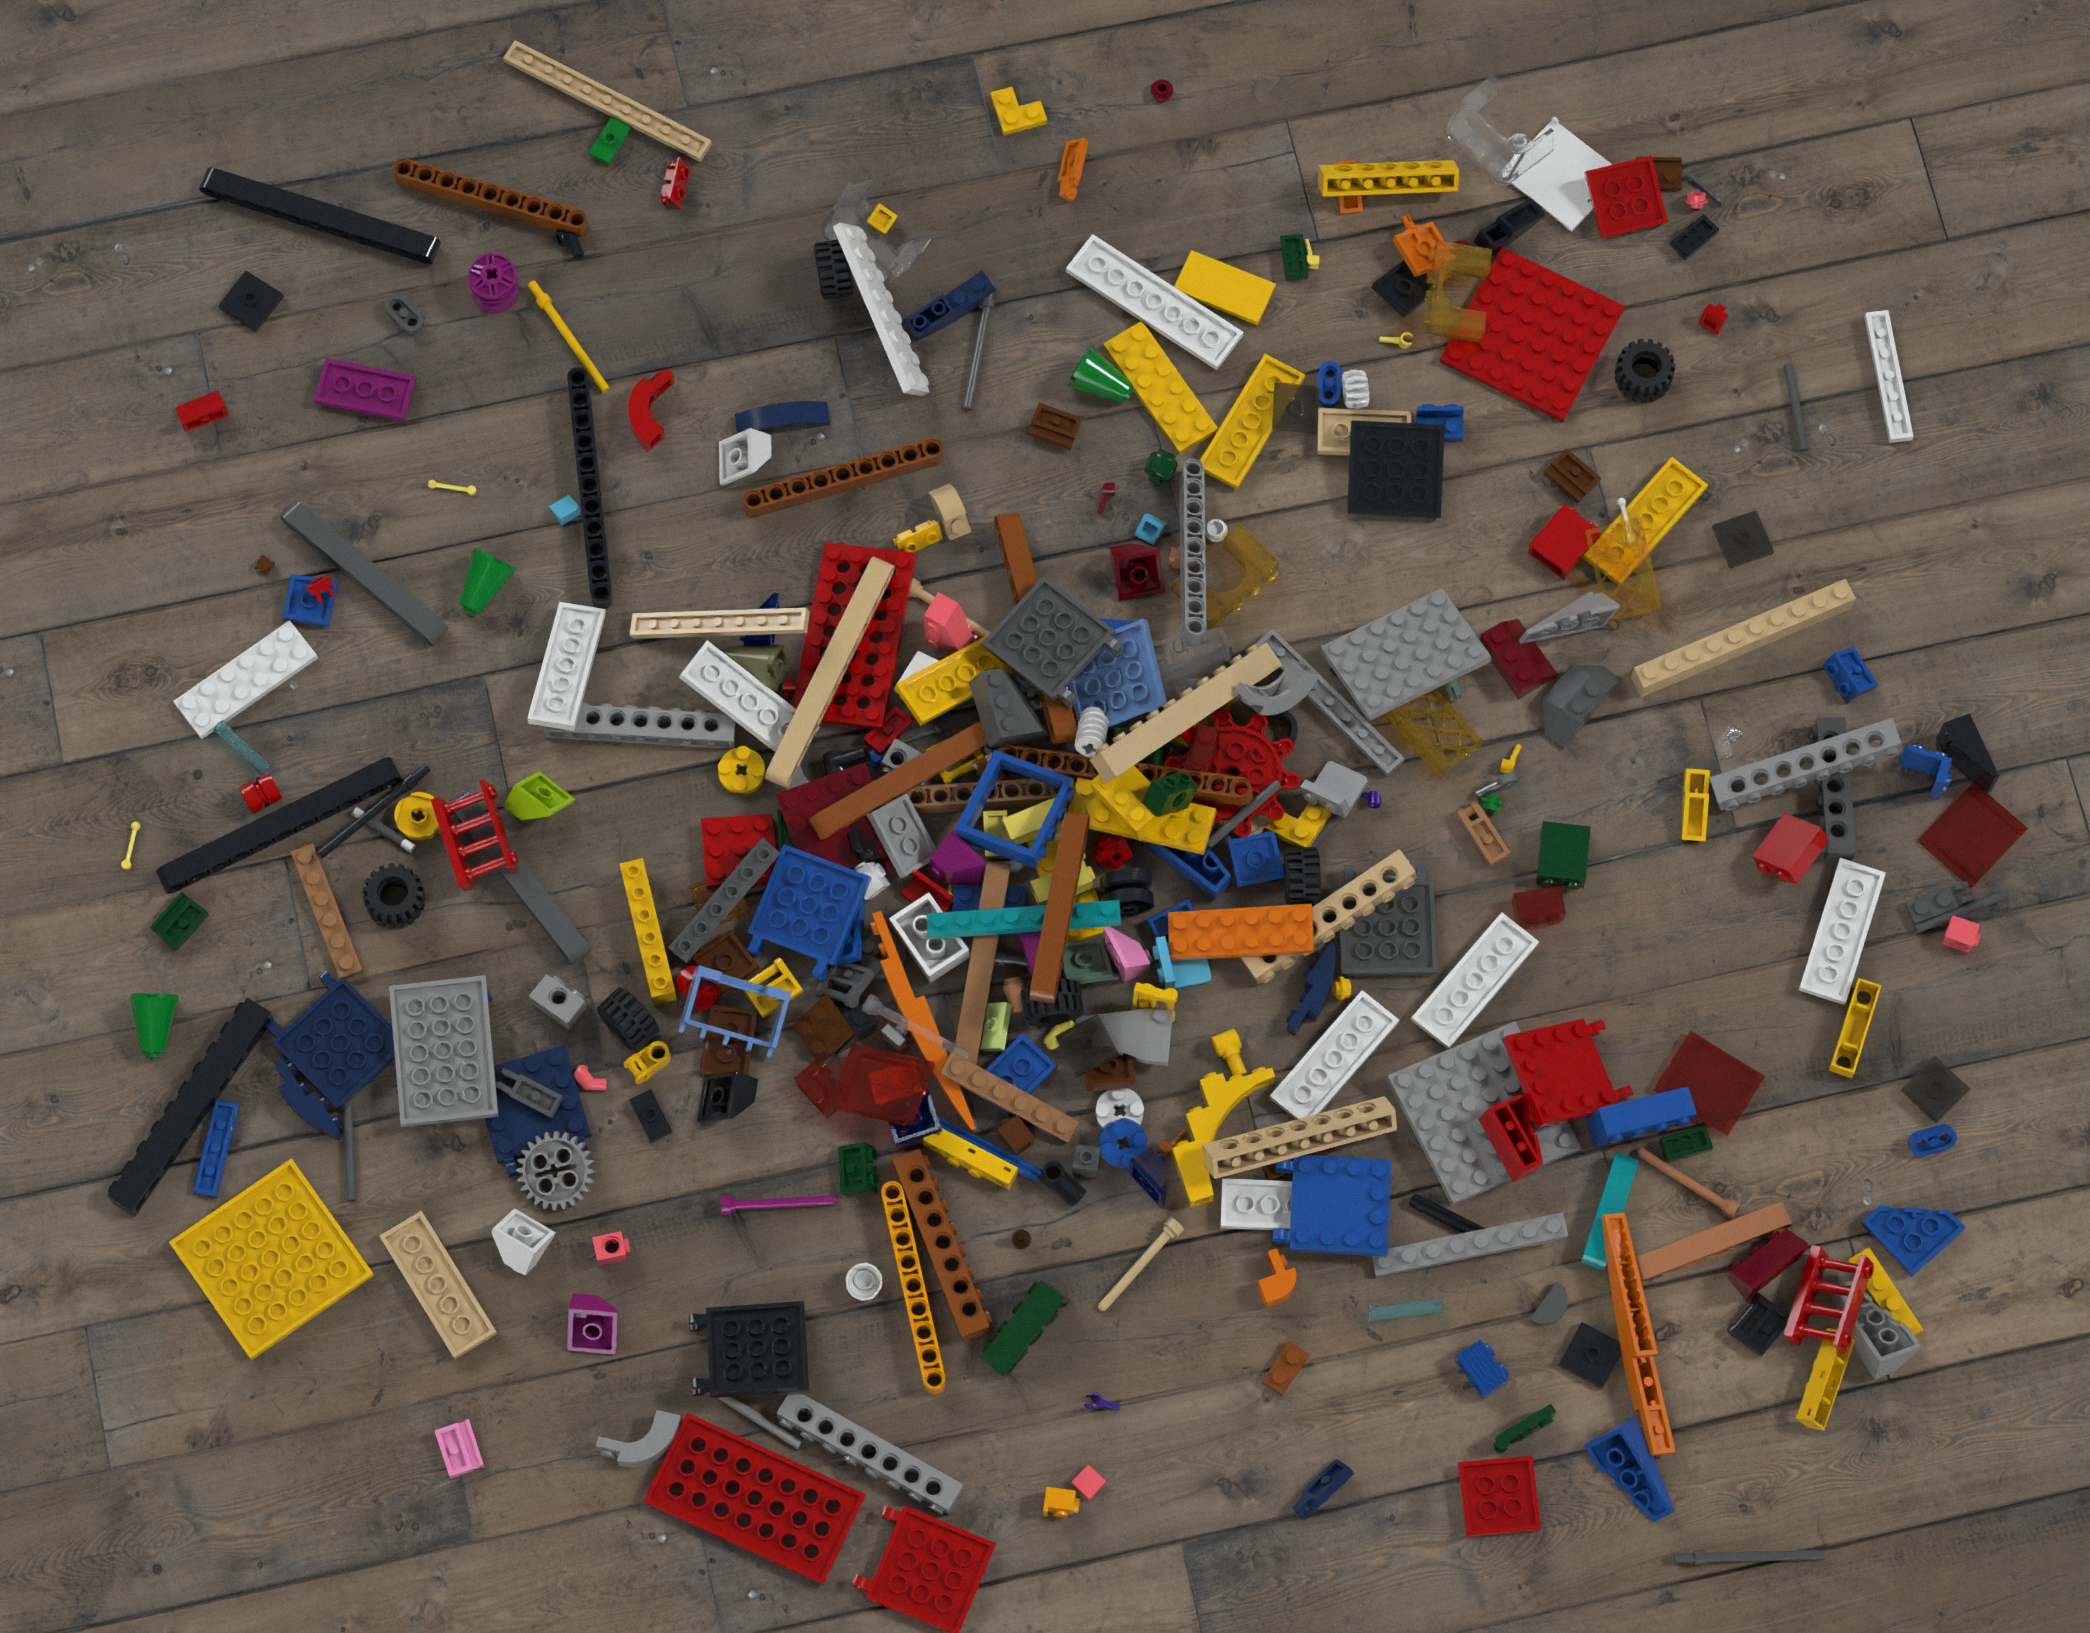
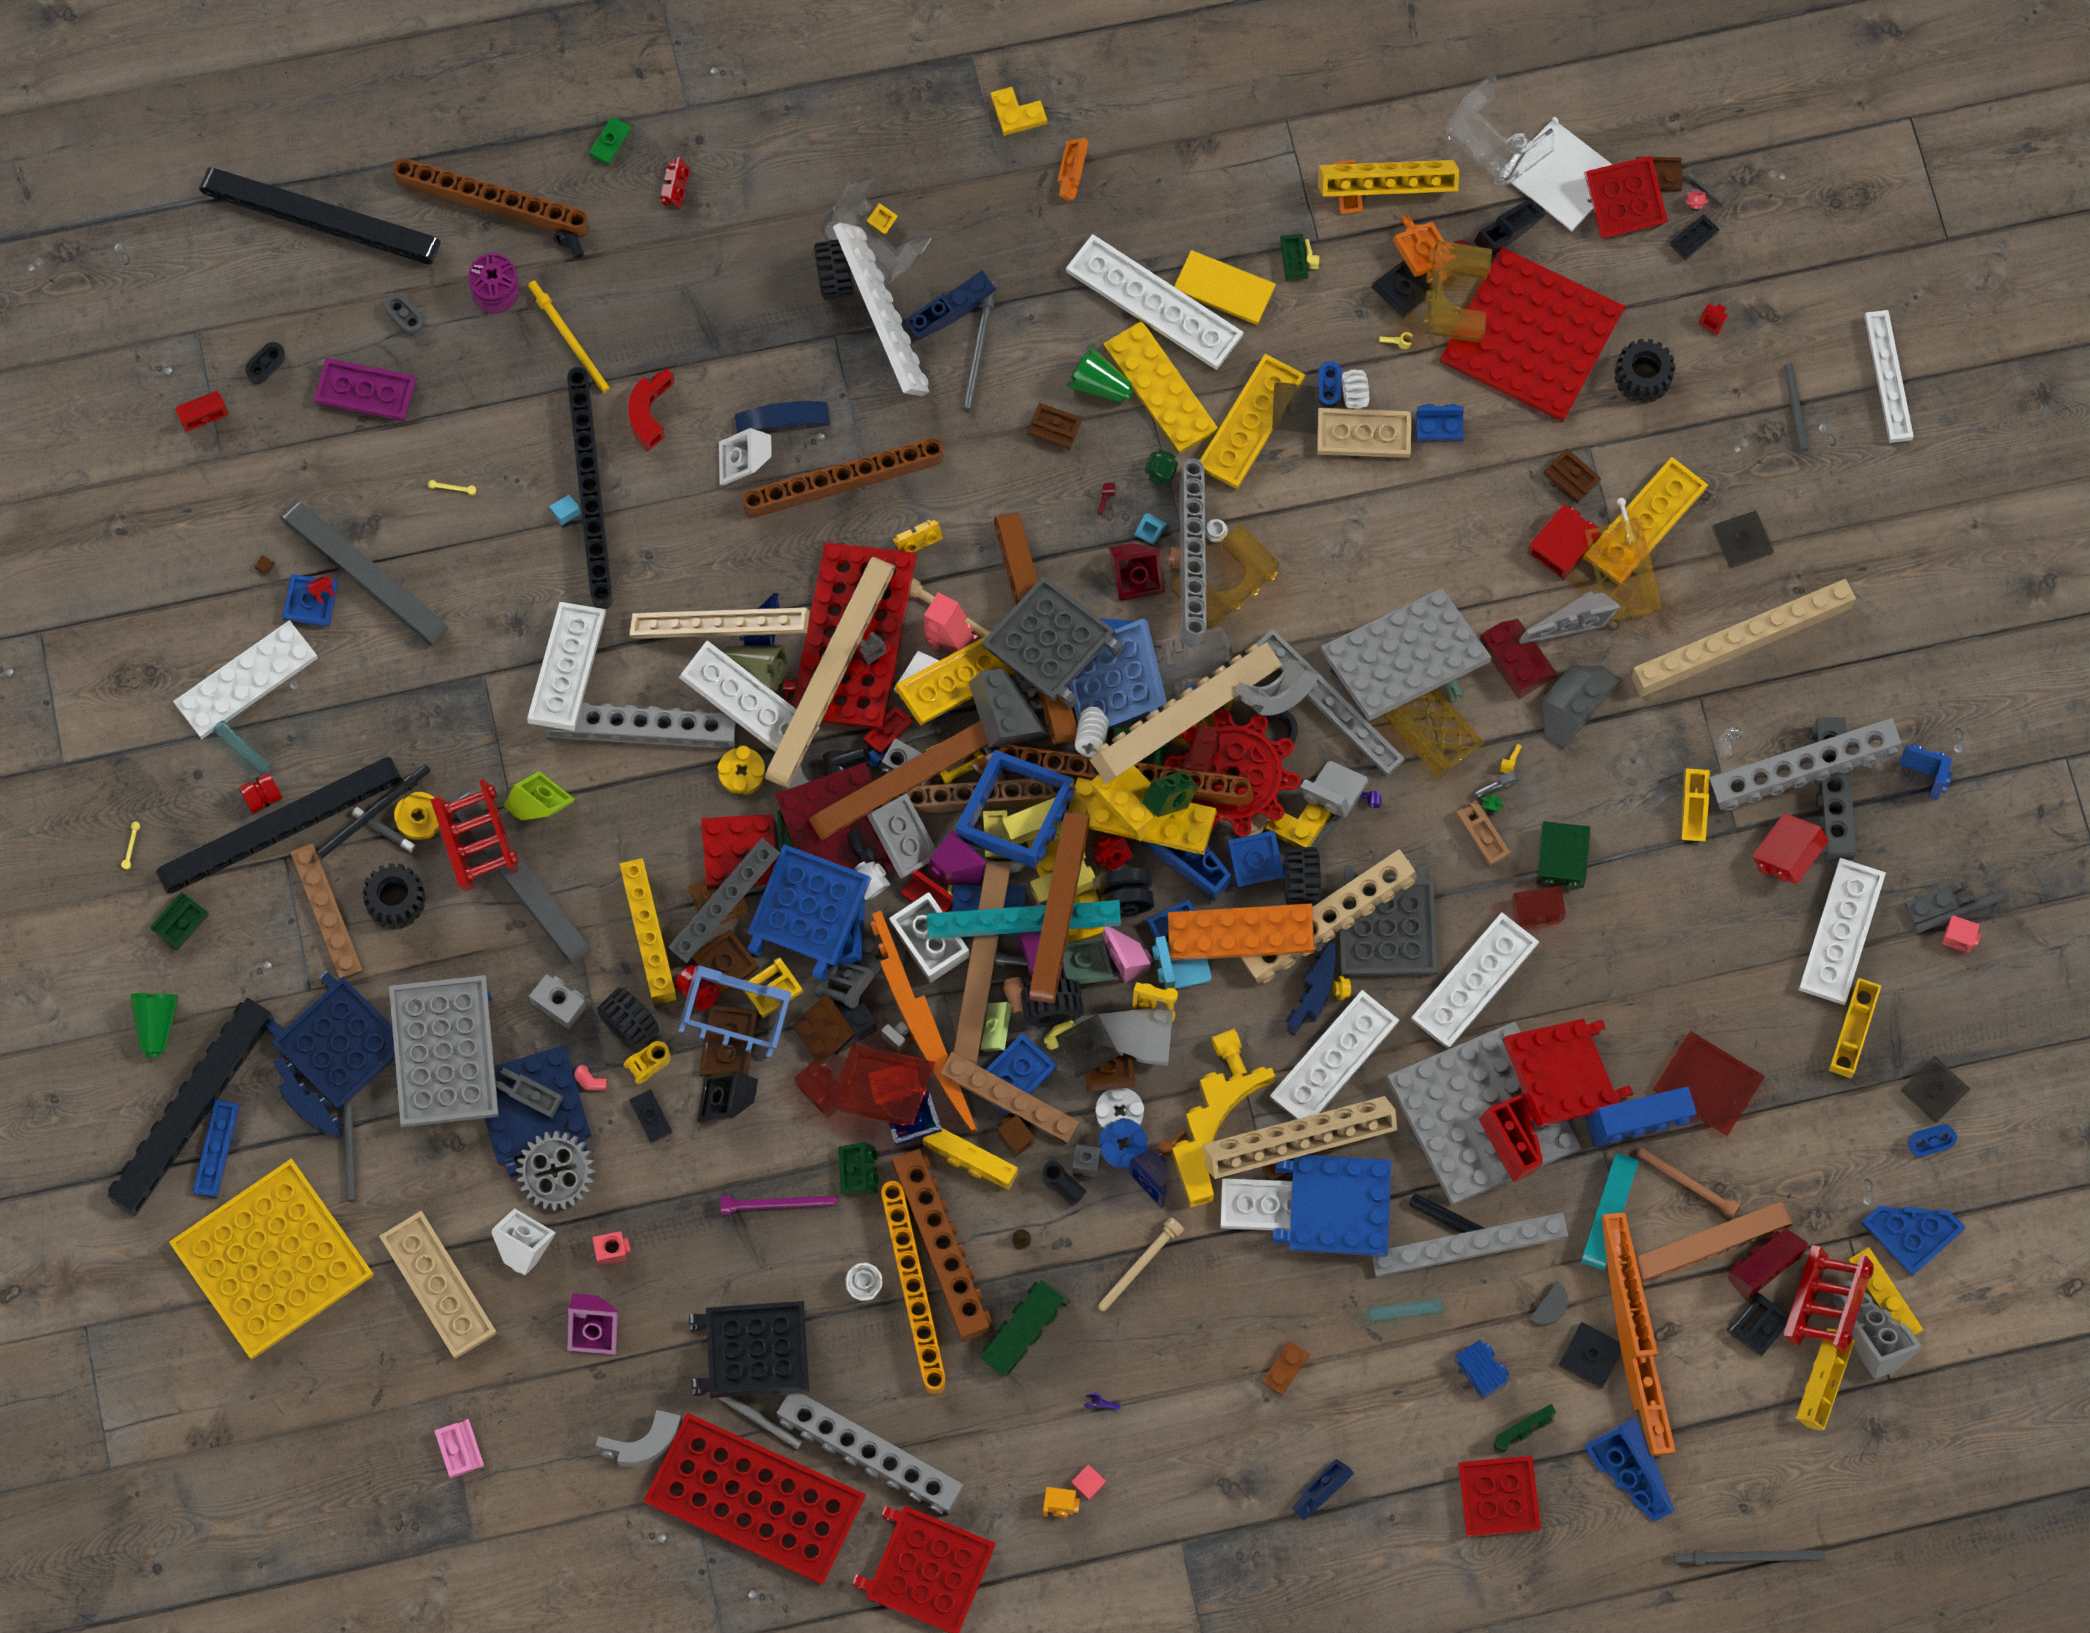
black plate [218,271,284,332] -> none
green cone [459,548,515,616] -> none
tan plate [503,40,712,162] -> none
clear piece [862,994,969,1059] -> none
tan brick [928,483,971,541] -> none
blue axle [933,1116,1042,1182] -> none
dark red plate [1151,79,1173,102] -> none
dark grey bar [1207,780,1282,848] -> none
orange brick [1257,1248,1296,1309] -> none
black plate [1347,420,1445,519] -> none
dark green plate [1659,1125,1713,1163] -> none
blue bracket [1823,647,1878,703] -> none
clear red piece [1918,782,2028,888] -> none
black slope [1935,713,1999,793] -> none
none -> black plate [245,342,285,383]
none -> dark grey plate [859,632,887,665]

